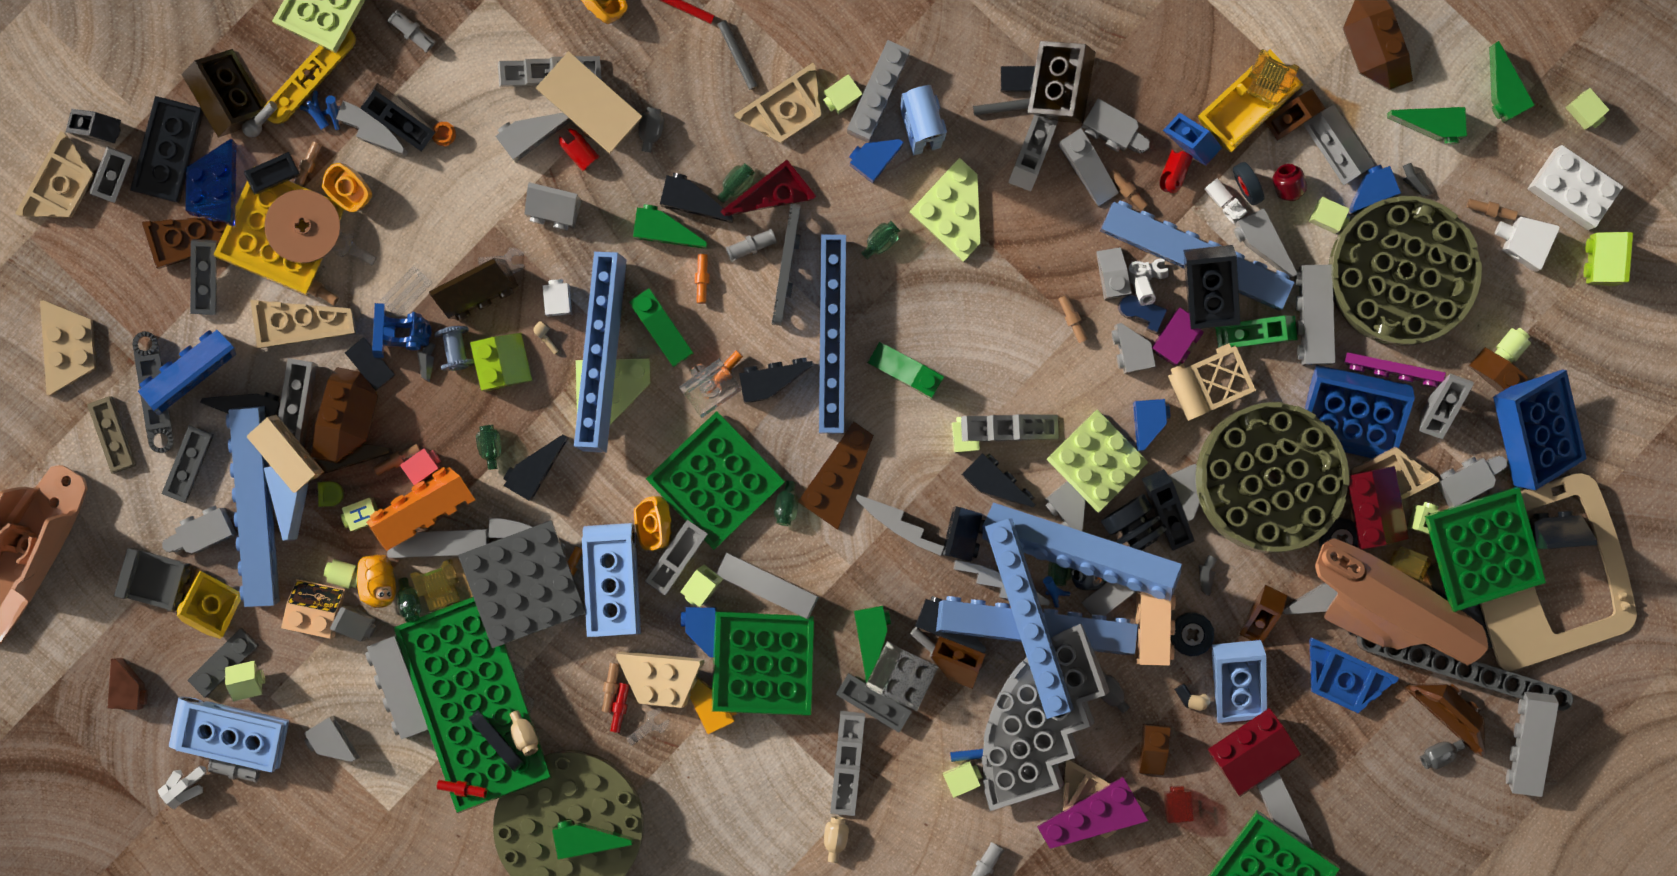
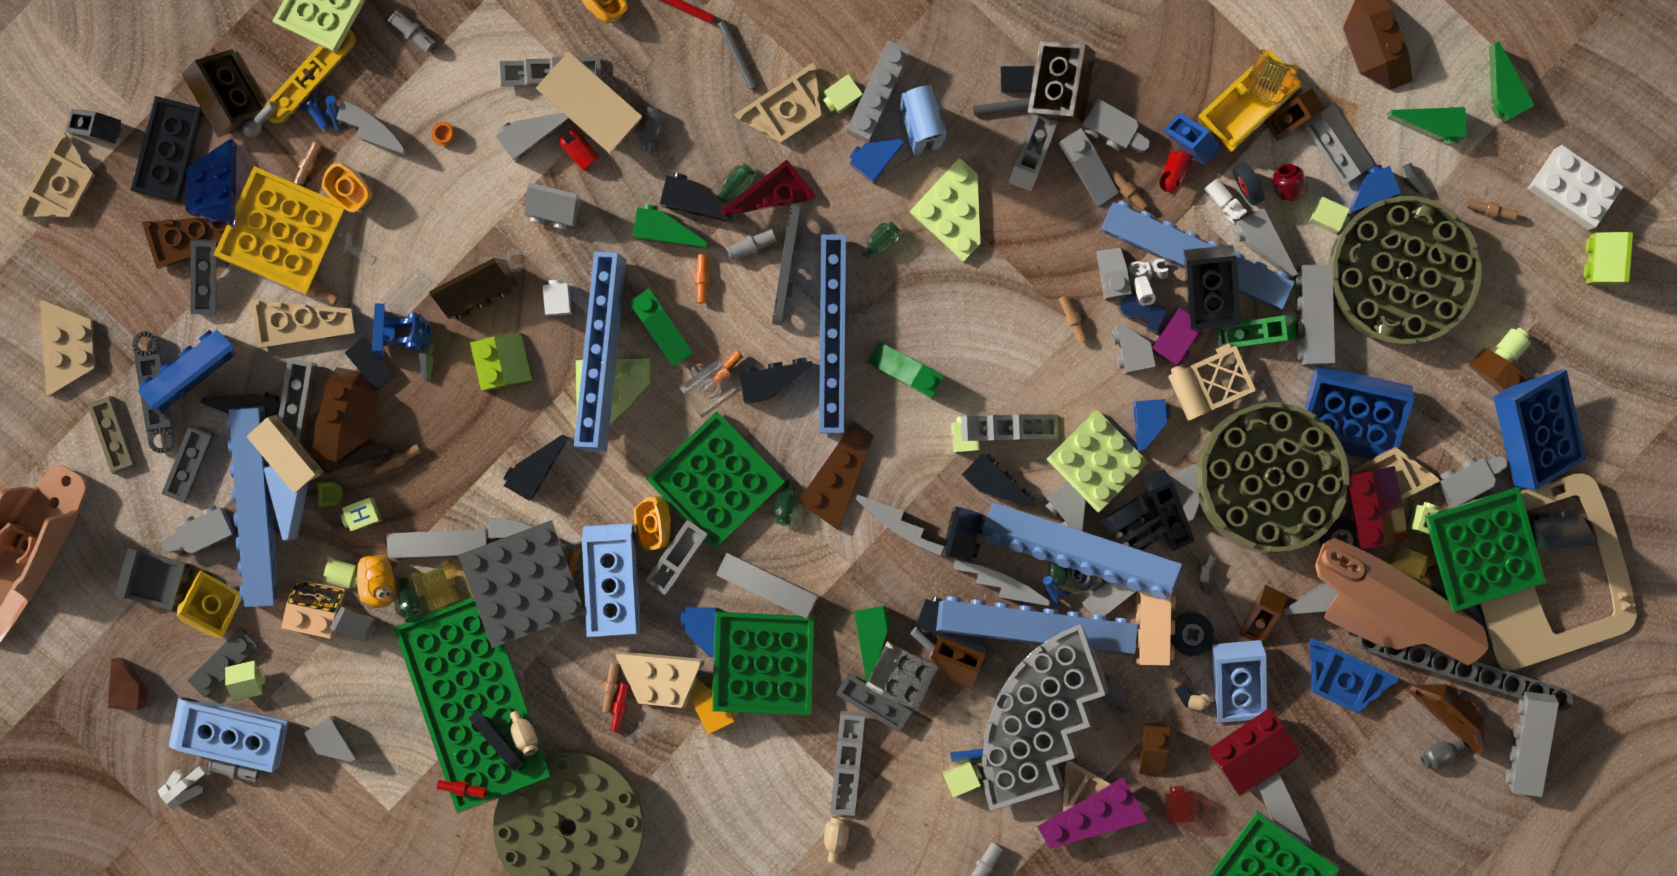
light grey brick [90,146,132,203] -> none
black tile [244,152,300,195] -> none
nougat piece [265,190,340,263] -> none
black slope [360,83,436,152] -> none
light grey brick [365,636,428,740] -> none
orange wedge [366,466,475,551] -> none
coral brick [400,448,441,485] -> none
sand blue hose [434,326,475,371] -> none
clear green plant [476,424,501,470] -> none
tan hand [534,321,559,354] -> none
green slope [552,820,634,860] -> none
yellowish green brick [681,564,723,607] -> none
medium blue brick [985,518,1074,719] -> none
magenta wing [1345,352,1447,388] -> none
light grey slope [1420,374,1474,439] -> none
white torso [1495,217,1560,272] -> none
yellowish green brick [1565,88,1609,129] -> none

